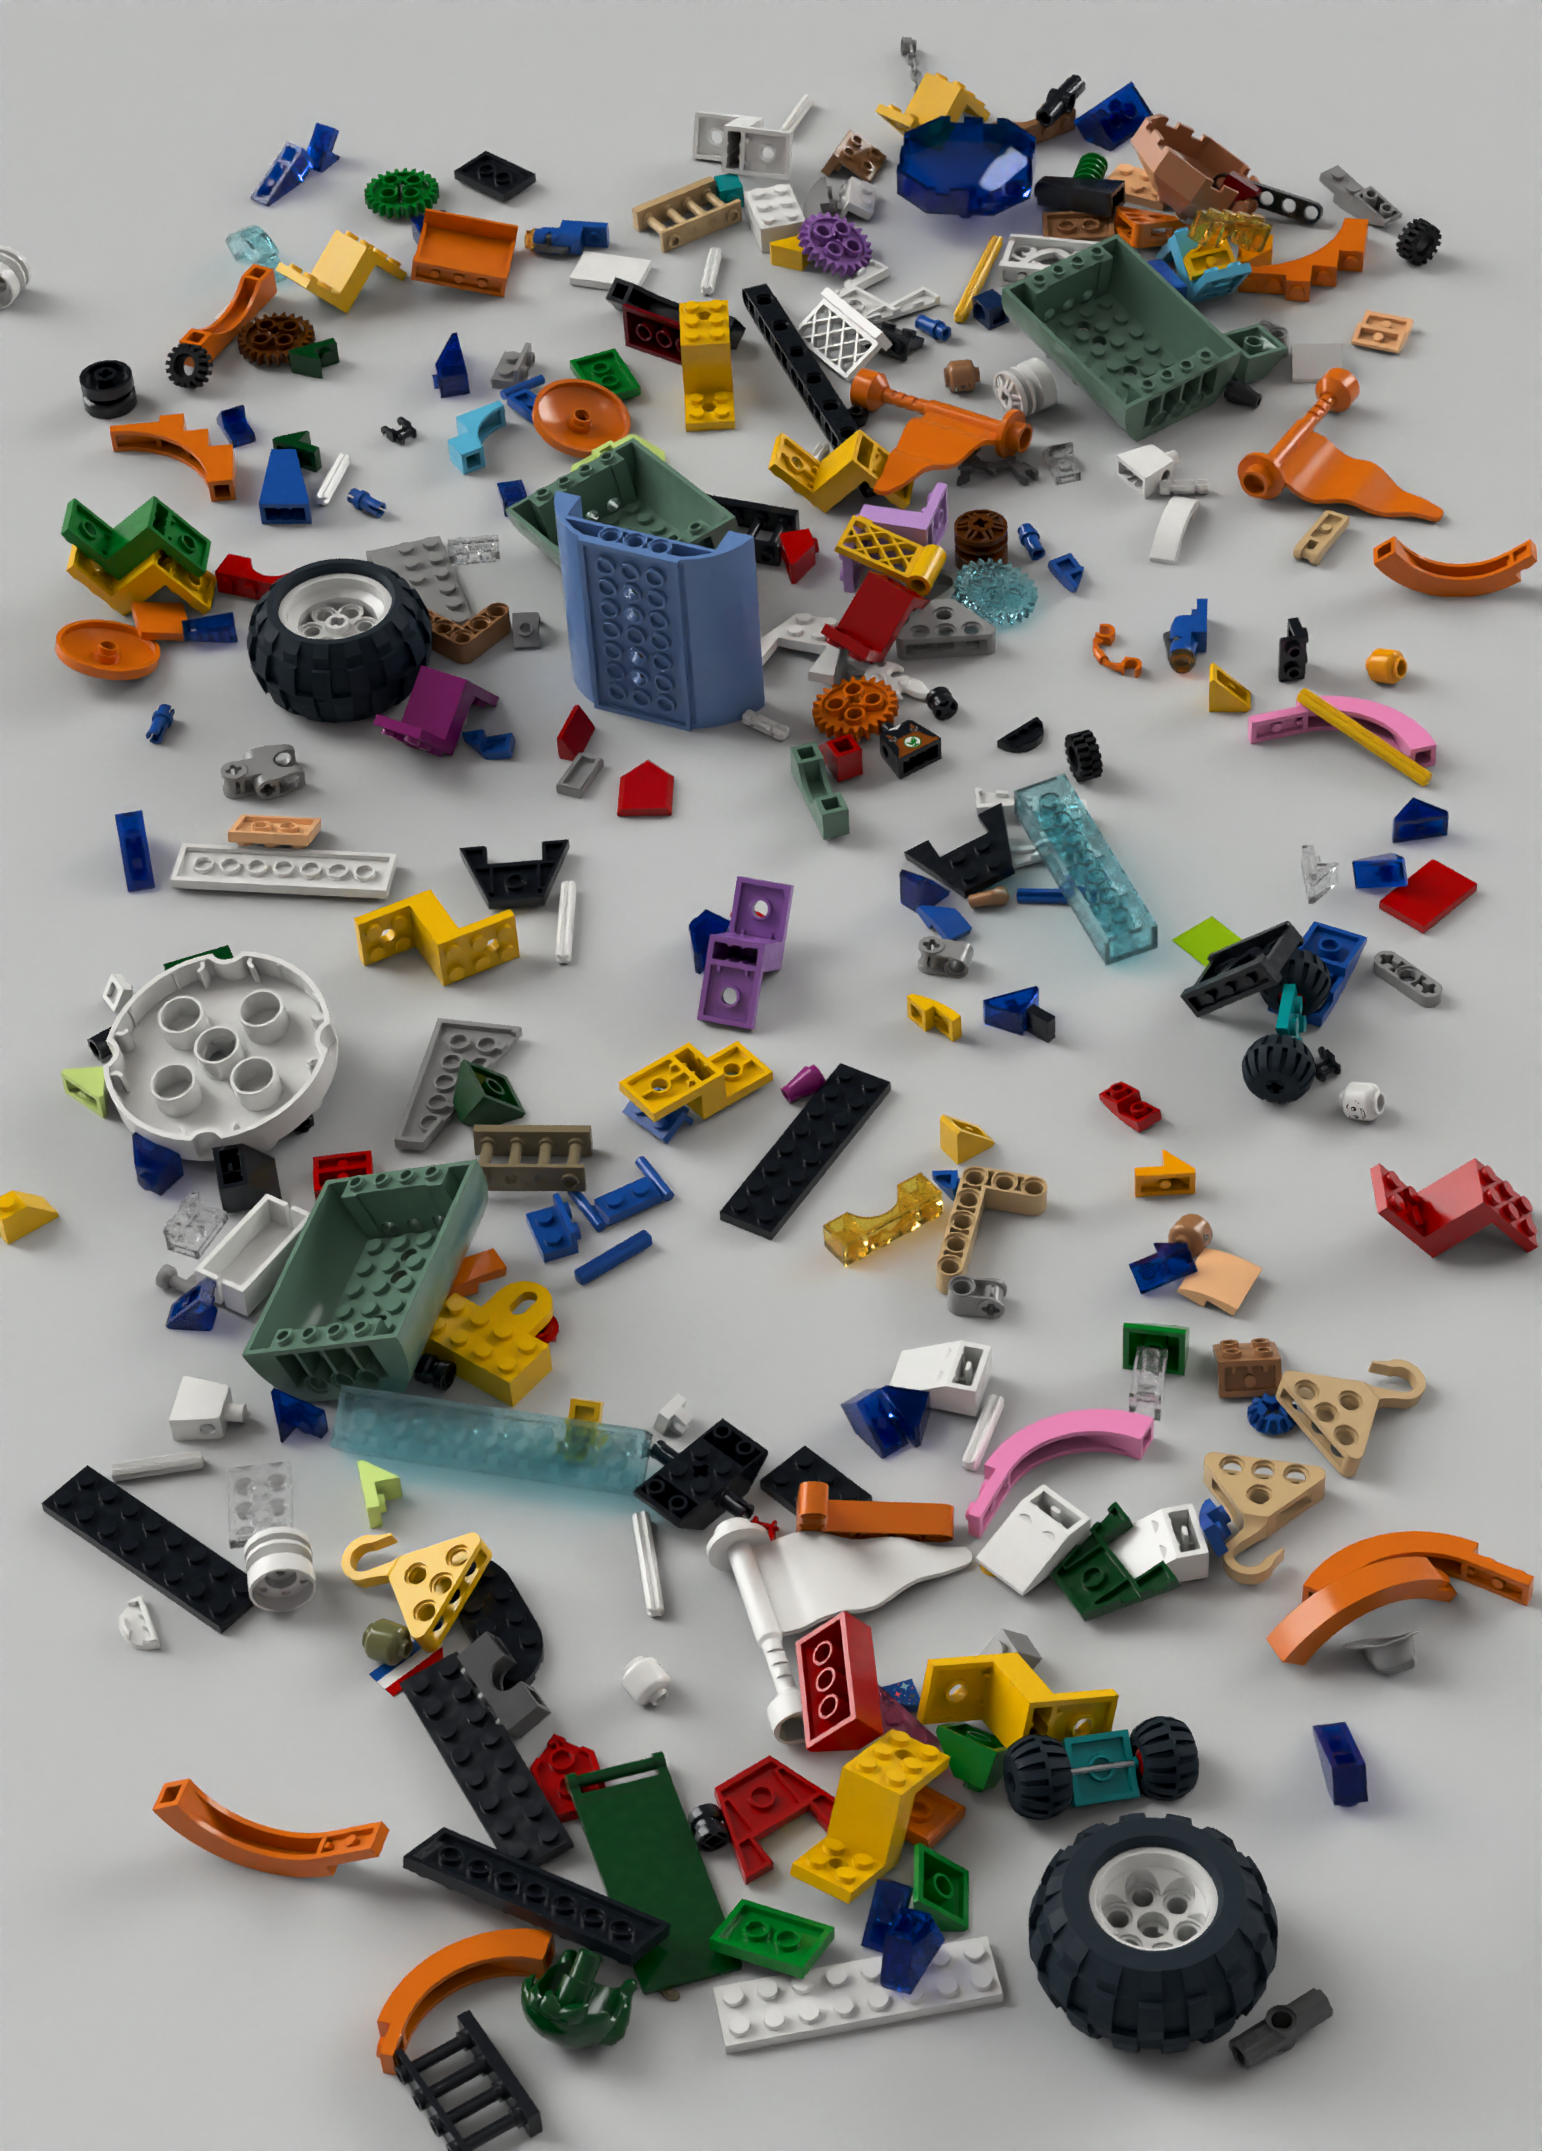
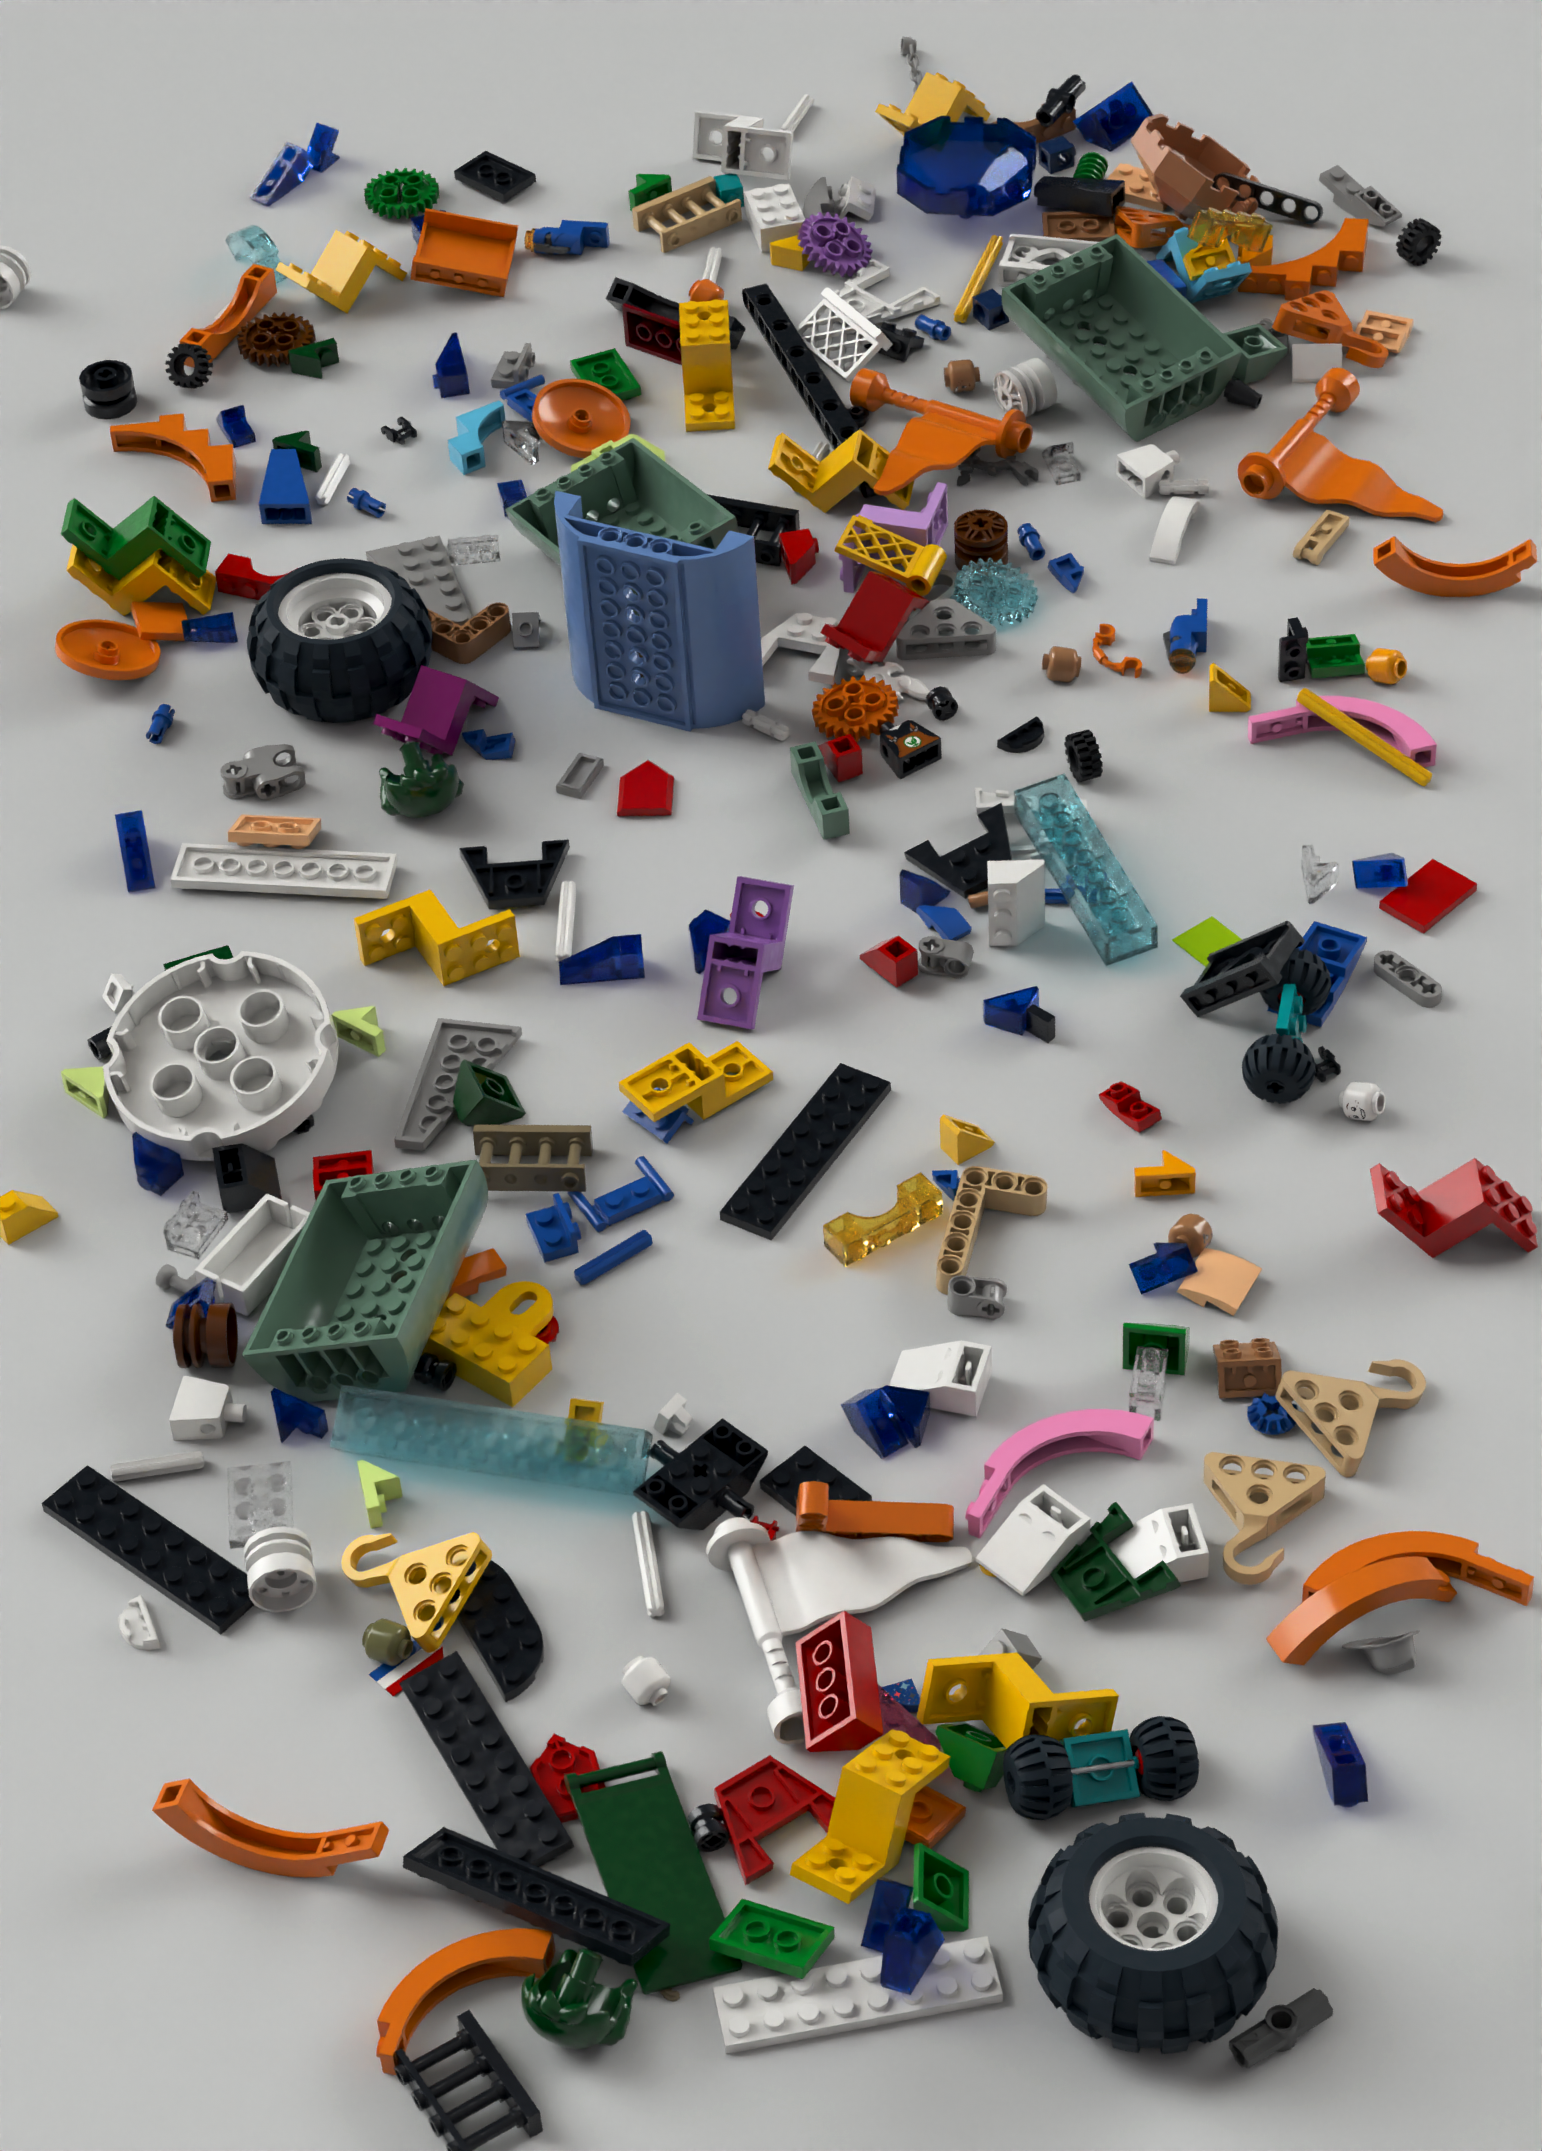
dark grey arch [457,1631,551,1738] -> none
red slope [557,705,595,761] -> none
white tile [569,251,652,290] -> none
magenta cone [781,1064,826,1103] -> none
medium nougat bracket [821,130,887,183] -> none
yellow slope [907,994,962,1042] -> none
white axle [962,1394,1004,1471] -> none
blue slope [1199,1498,1232,1557] -> none
dark red slope [1219,171,1262,202] -> none
clear blue slope [1392,797,1449,843] -> none
none -> reddish brown wheel [173,1303,238,1368]
none -> yellowish green slope [331,1006,386,1057]
none -> dark green piece [379,741,464,818]
none -> clear slope [502,420,542,465]
none -> clear blue slope [559,934,645,985]
none -> green slope [629,174,672,211]
none -> orange head [689,279,724,302]
none -> red slope [860,935,918,988]
none -> white slope [987,860,1045,947]
none -> dark blue brick [1039,136,1076,174]
none -> medium nougat head [1041,646,1081,683]
none -> orange piece [1272,290,1389,368]
none -> green slope [1306,634,1365,678]

